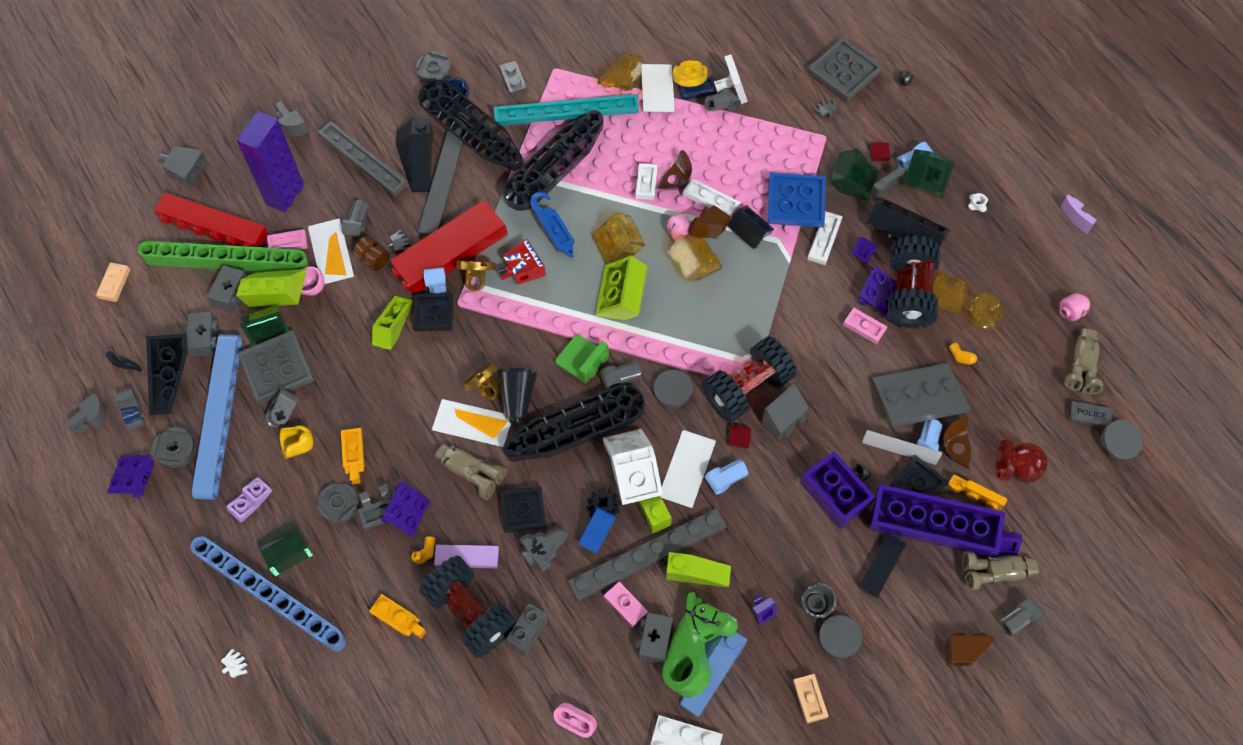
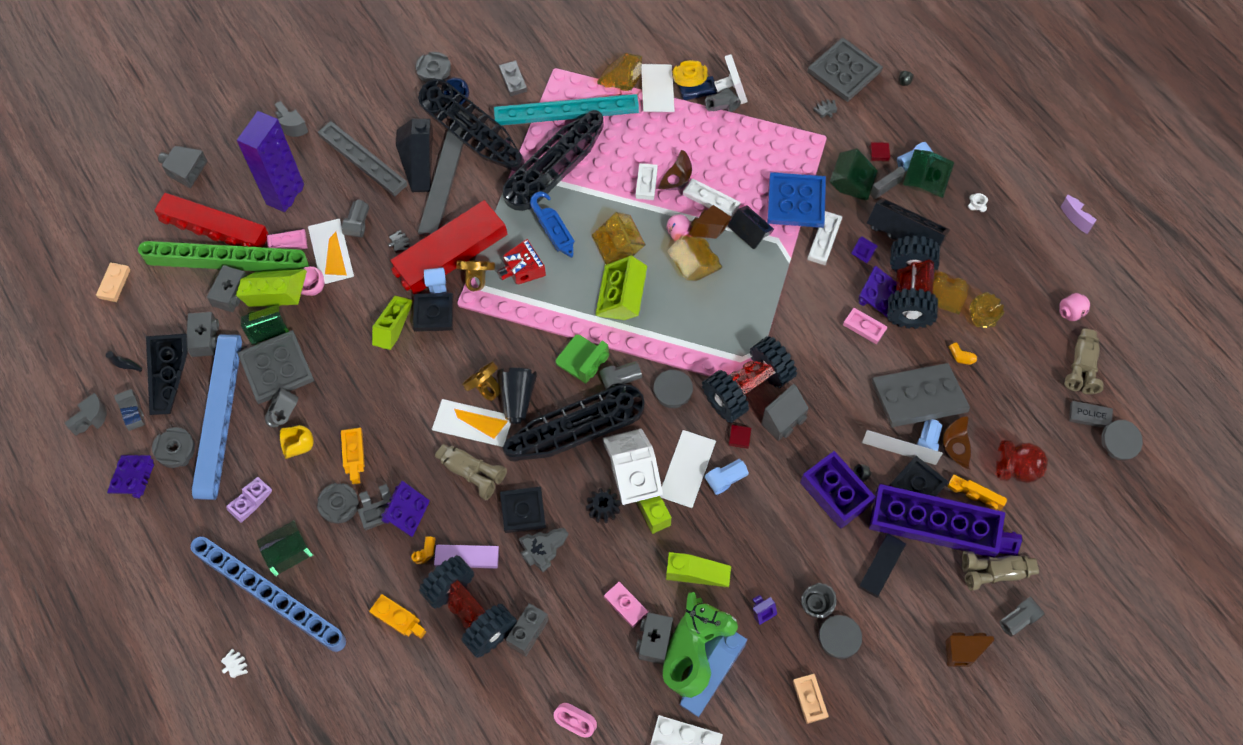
reddish brown wheel [353,236,390,271] -> none
dark grey plate [568,508,727,602] -> none
blue tile [578,507,616,553] -> none

